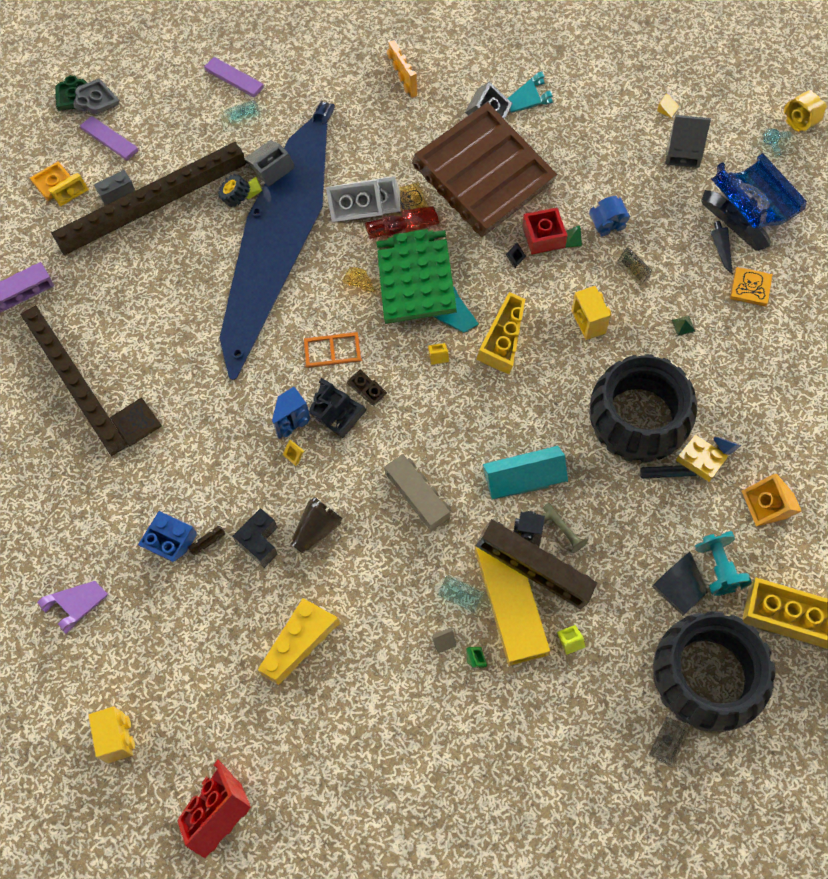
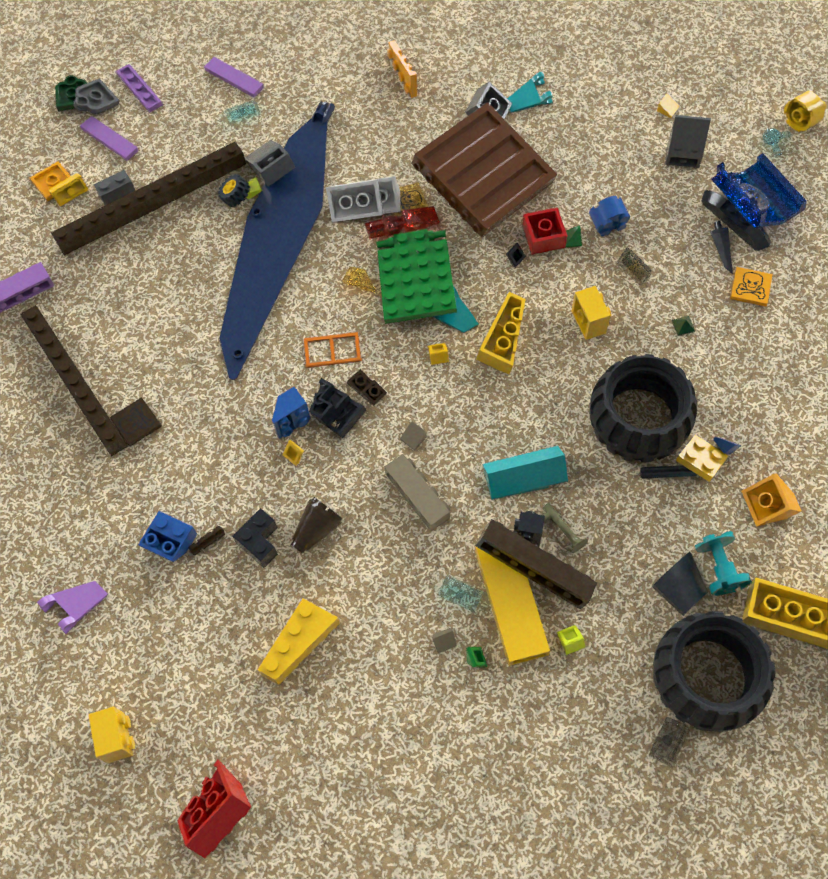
none -> medium lavender tile [116,64,163,113]
none -> dark tan slope [400,421,427,450]

